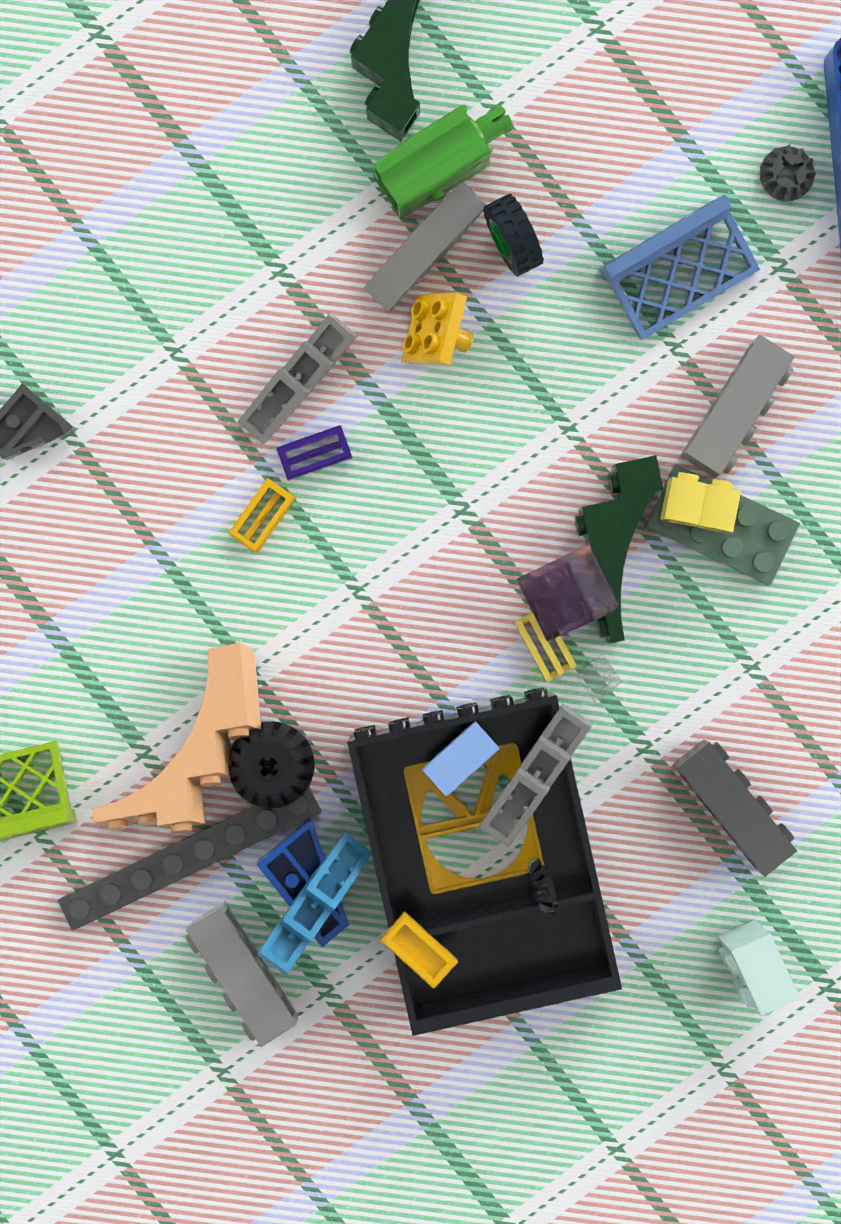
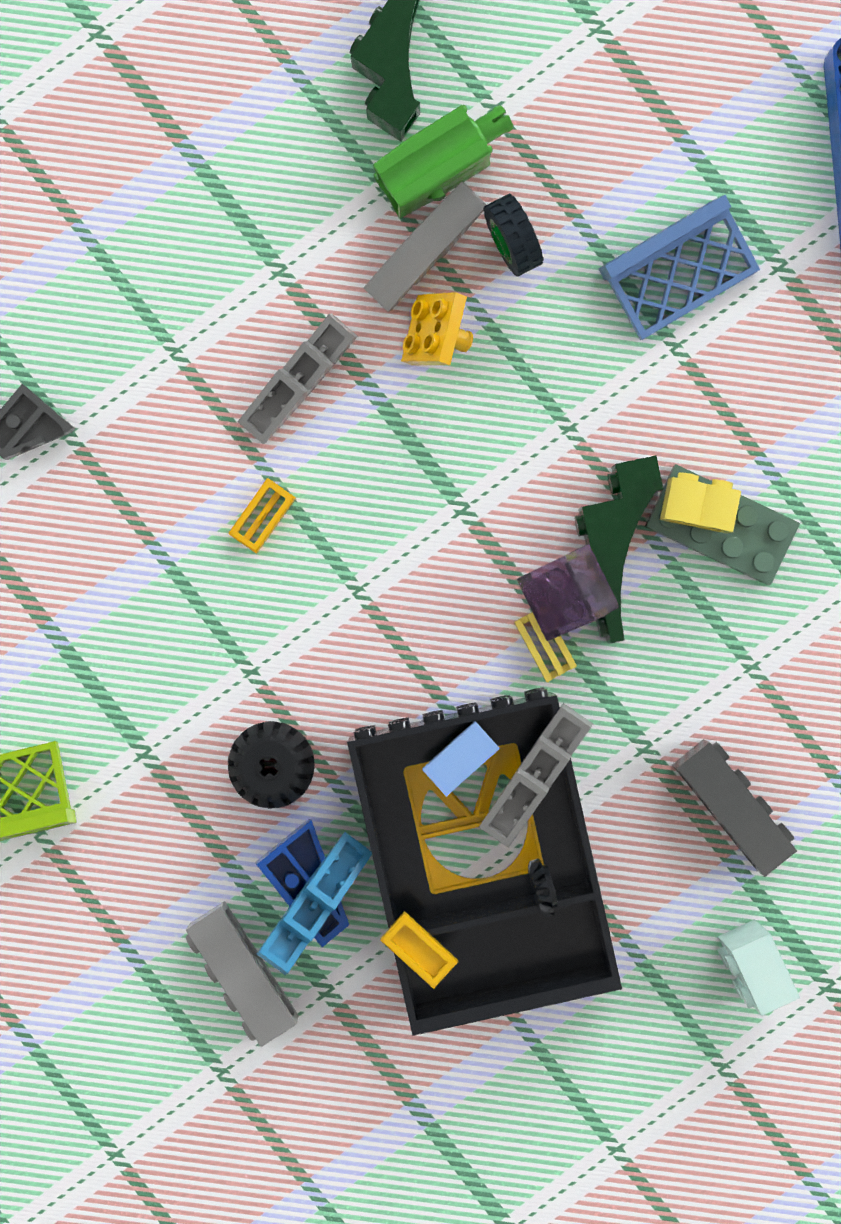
dark grey plate [57,785,322,931] -> none
light nougat arch [93,643,261,834] -> none
dark purple tile [276,425,353,481] -> none
clear tile [574,654,623,702] -> none
light grey brick [680,335,795,478] -> none
dark grey gear [760,144,816,201] -> none

